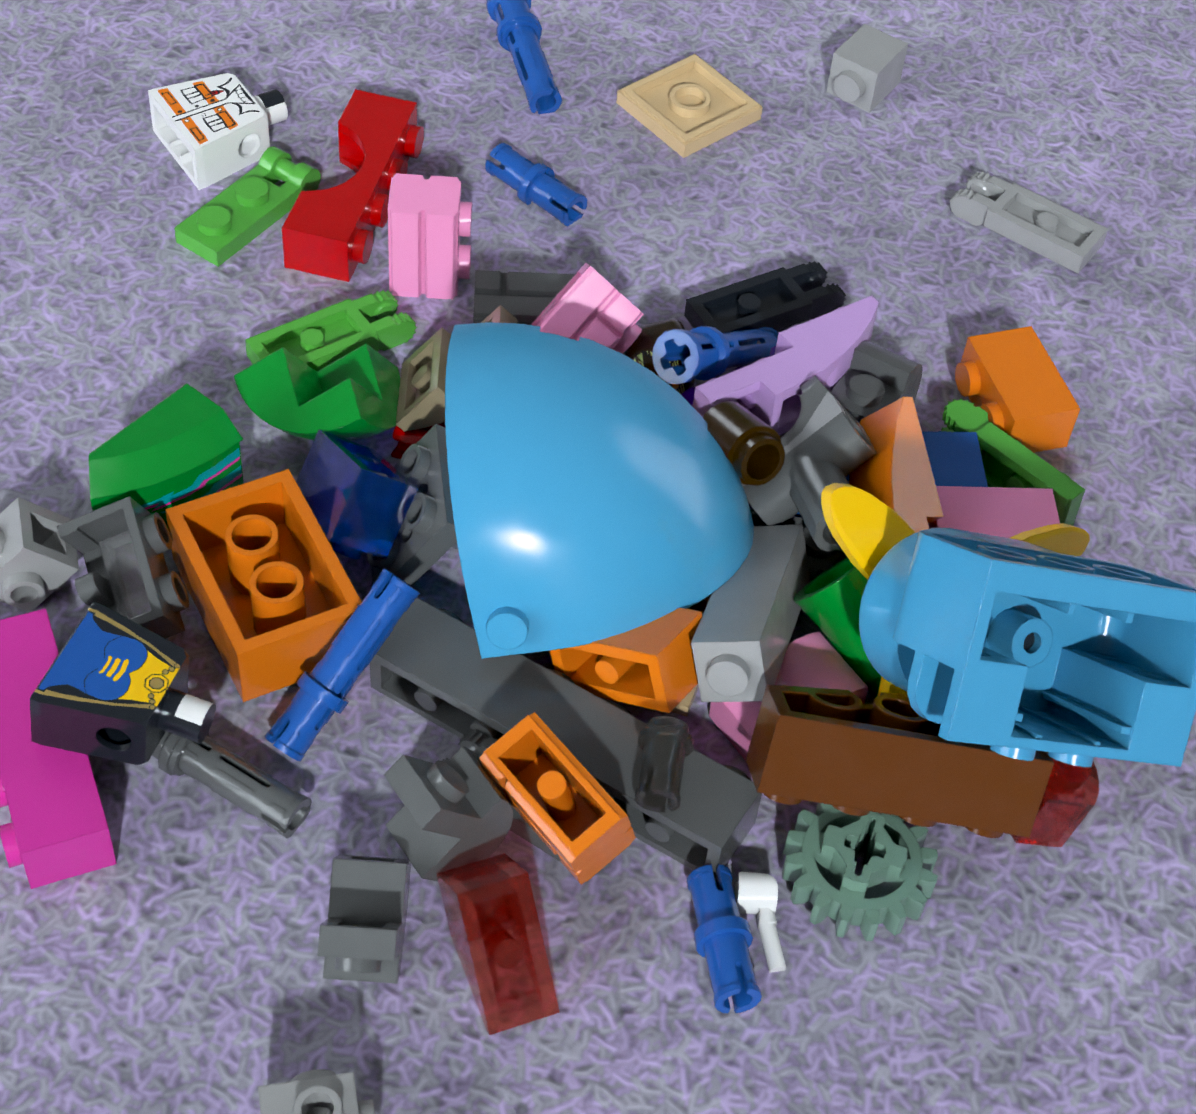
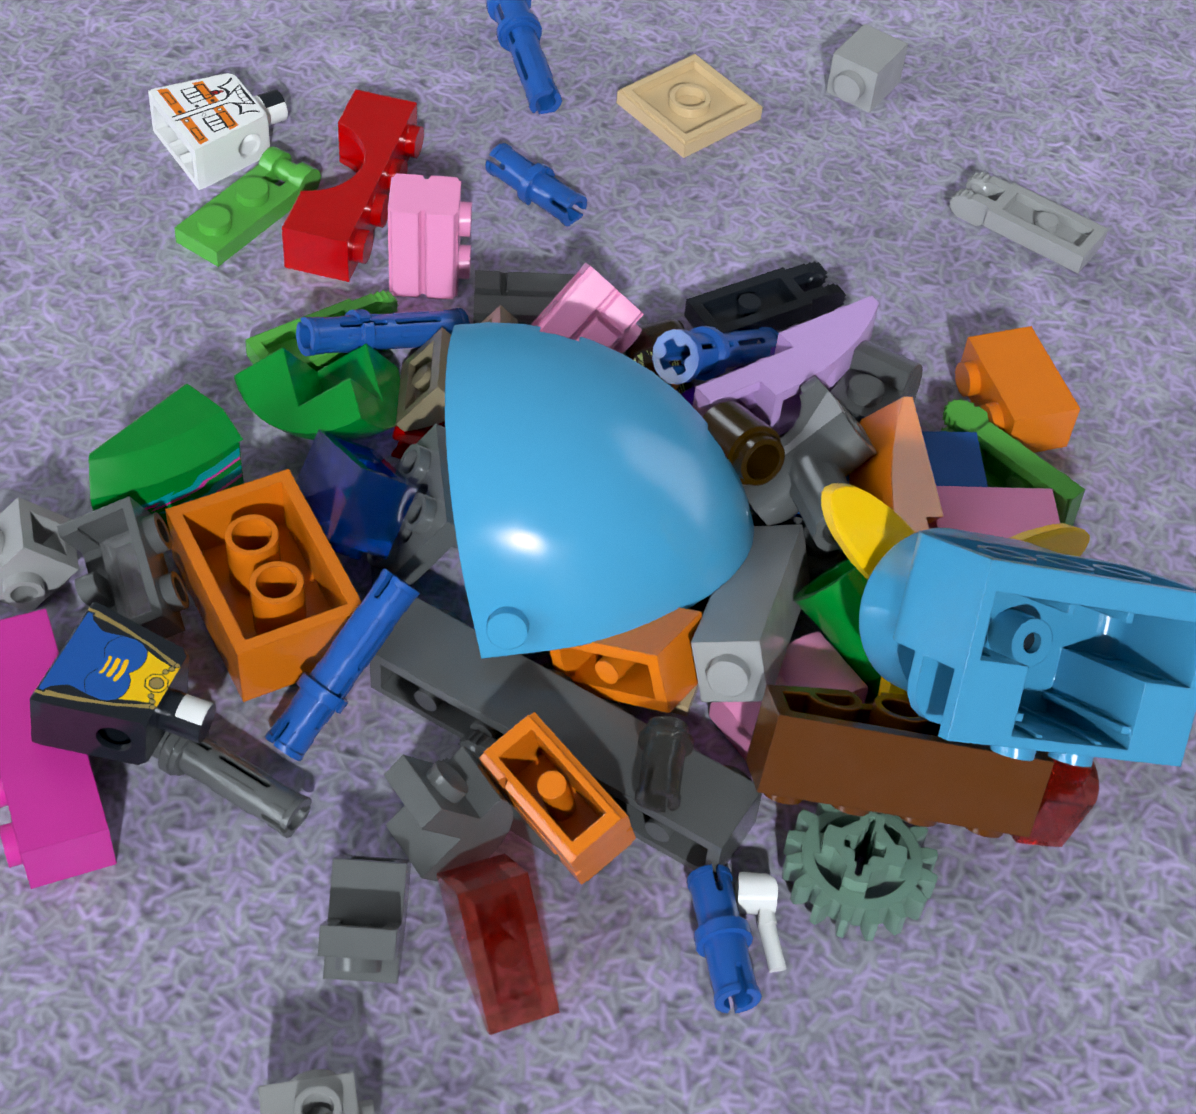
none -> blue pin [296,308,470,356]

